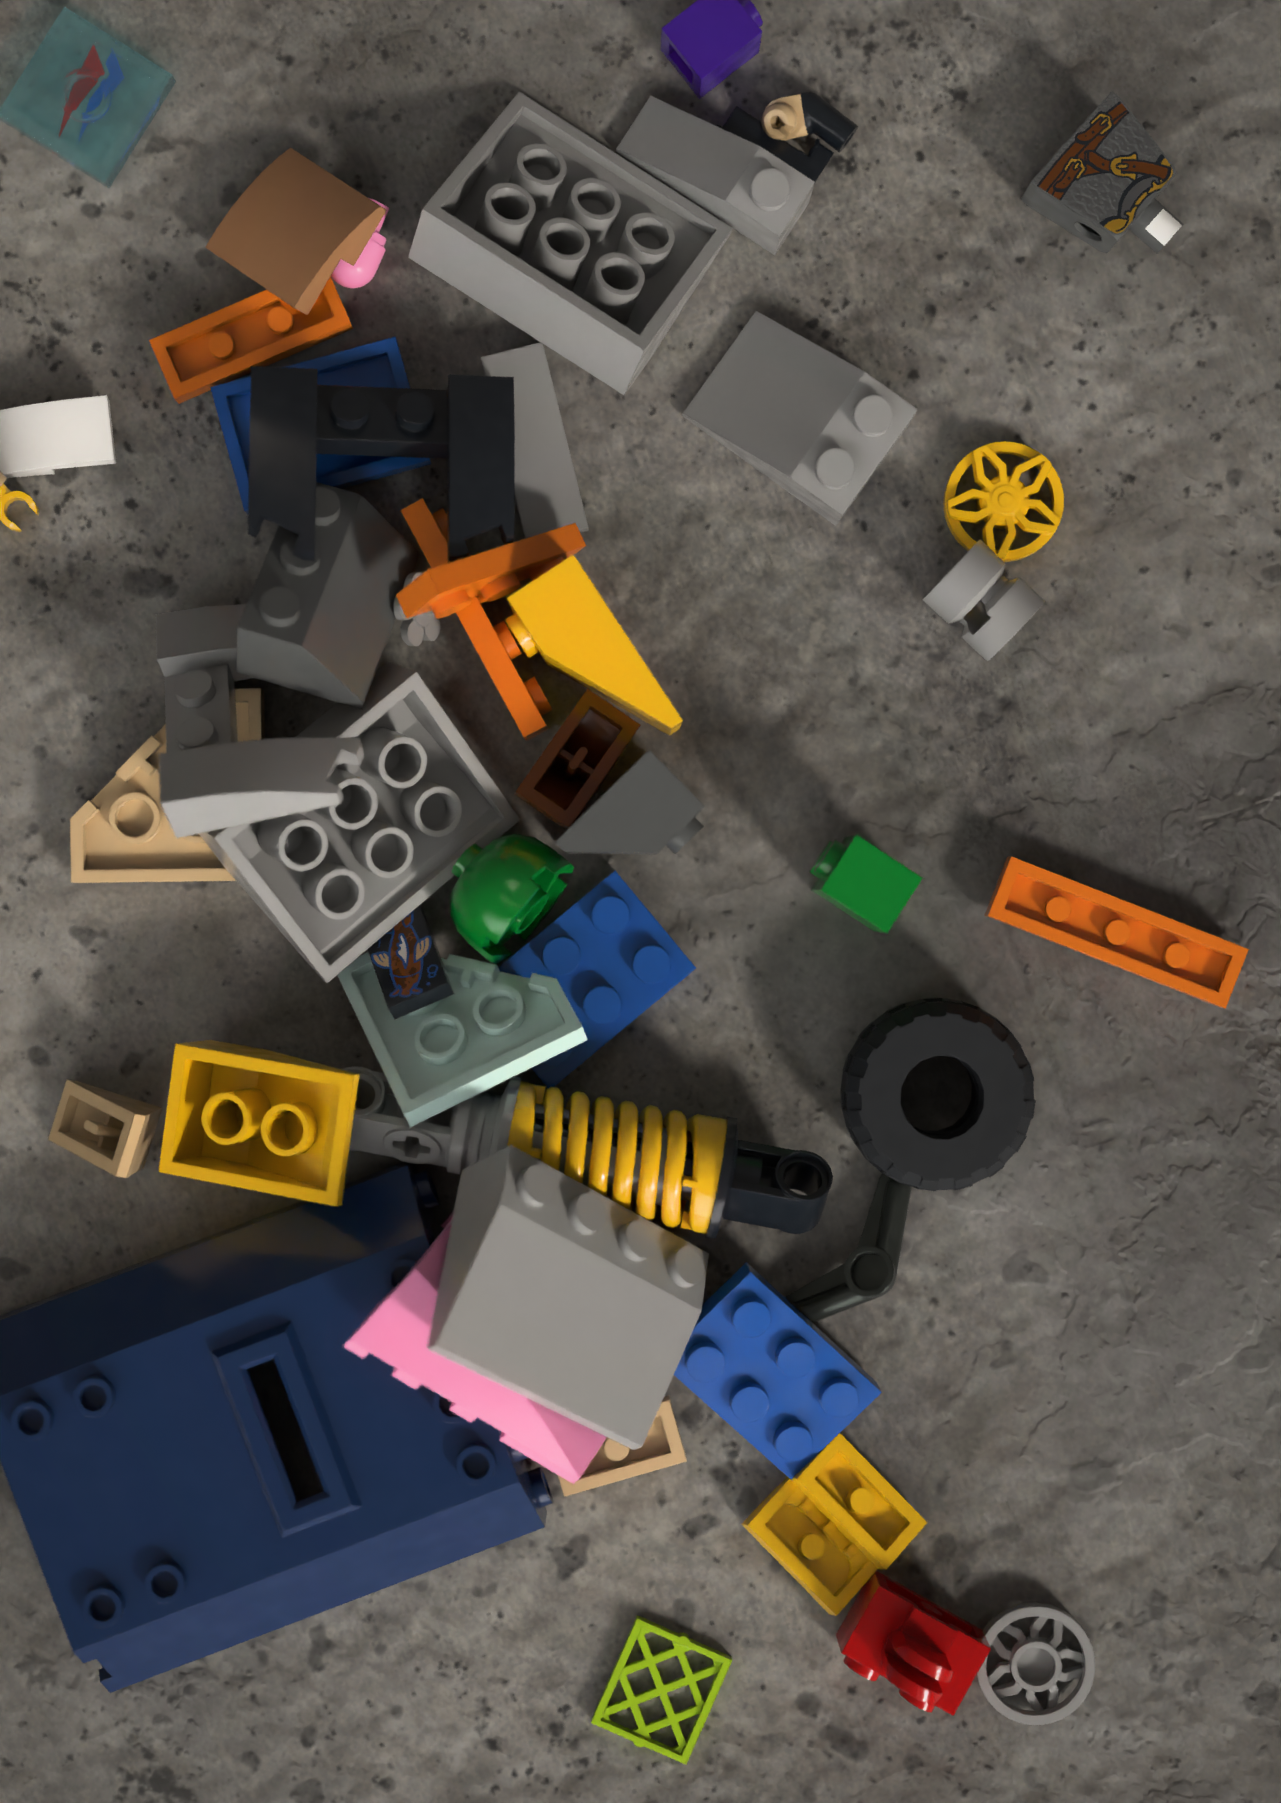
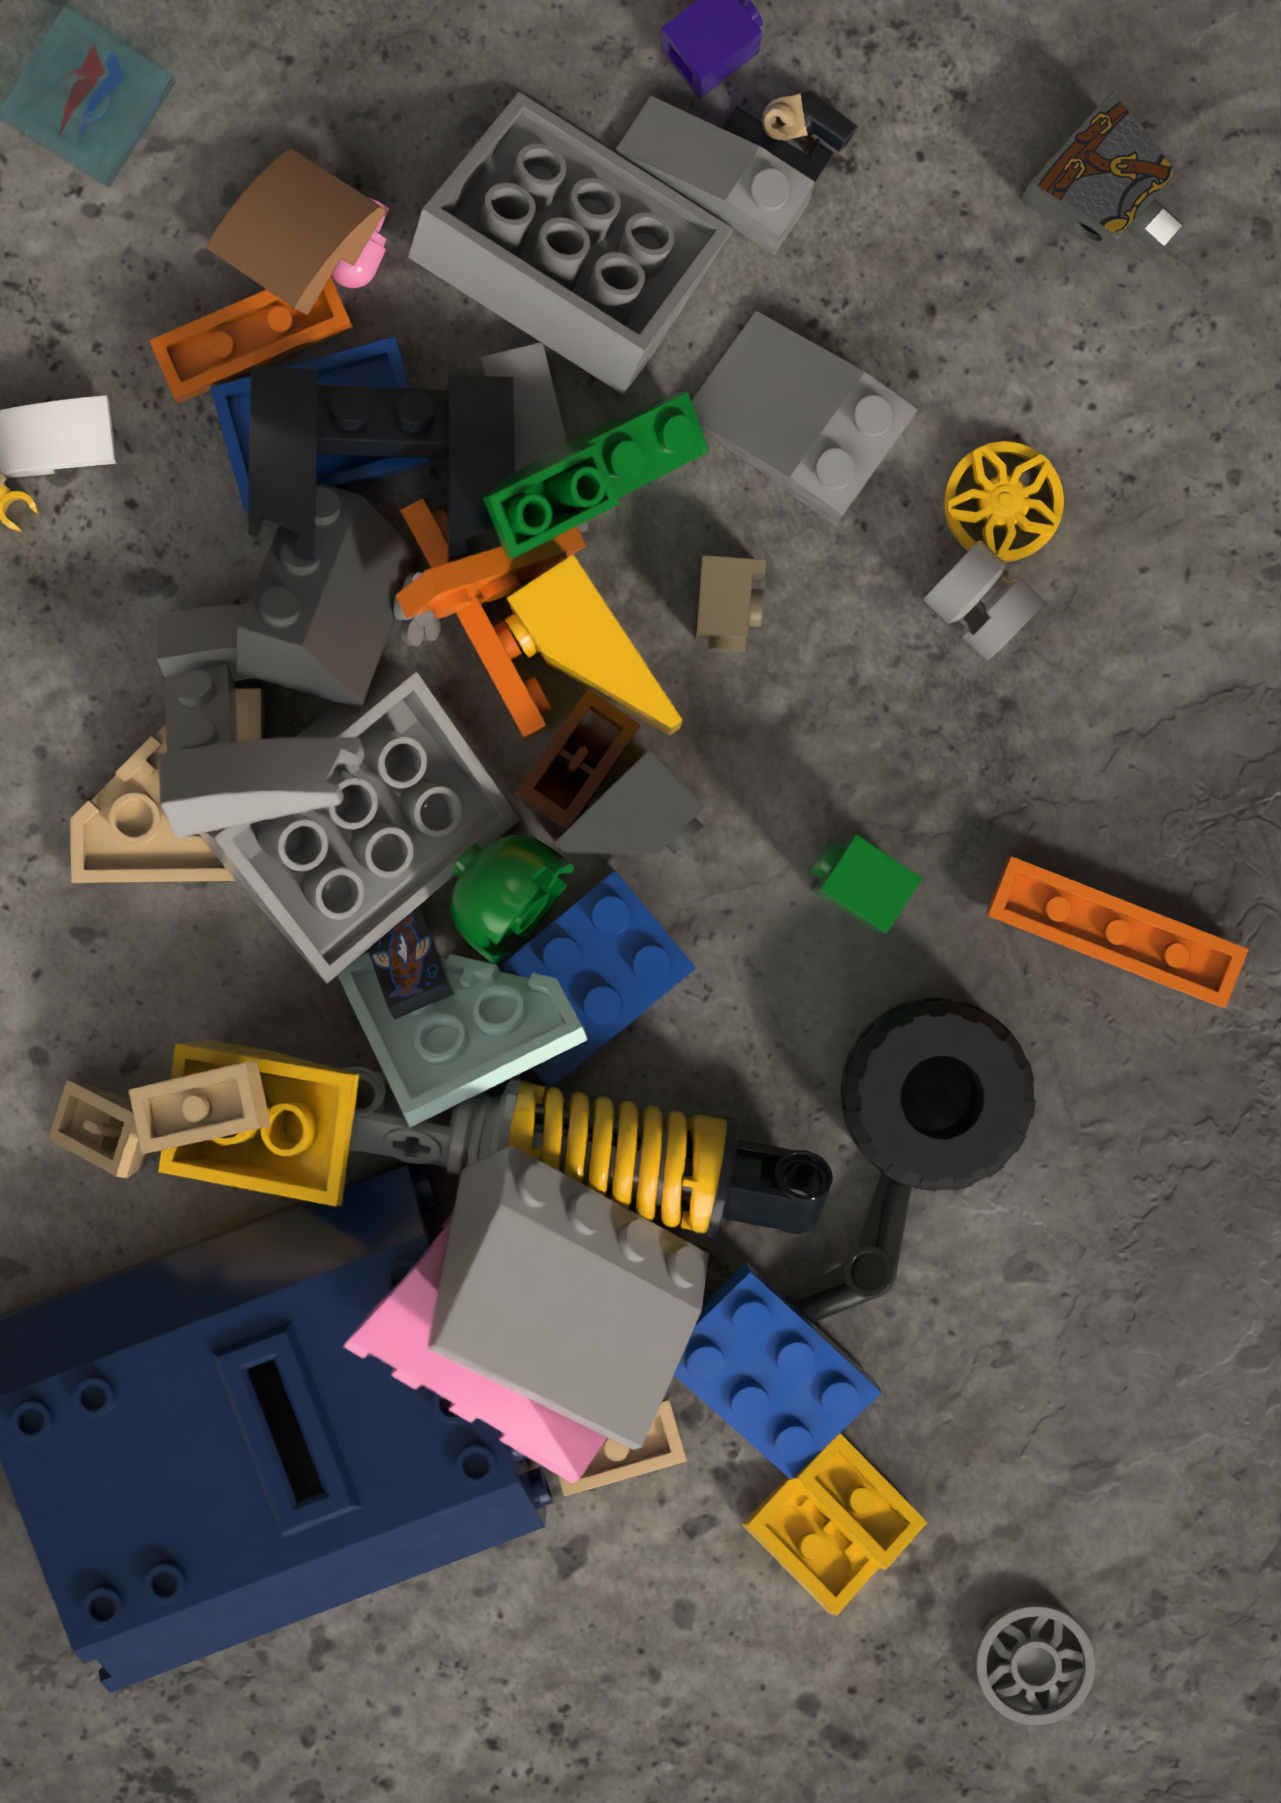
lime window [591,1615,732,1765] -> none
red brick [836,1571,991,1716] -> none
none -> tan plate [129,1061,271,1154]
none -> green slope [483,392,710,559]
none -> dark tan brick [695,555,767,653]

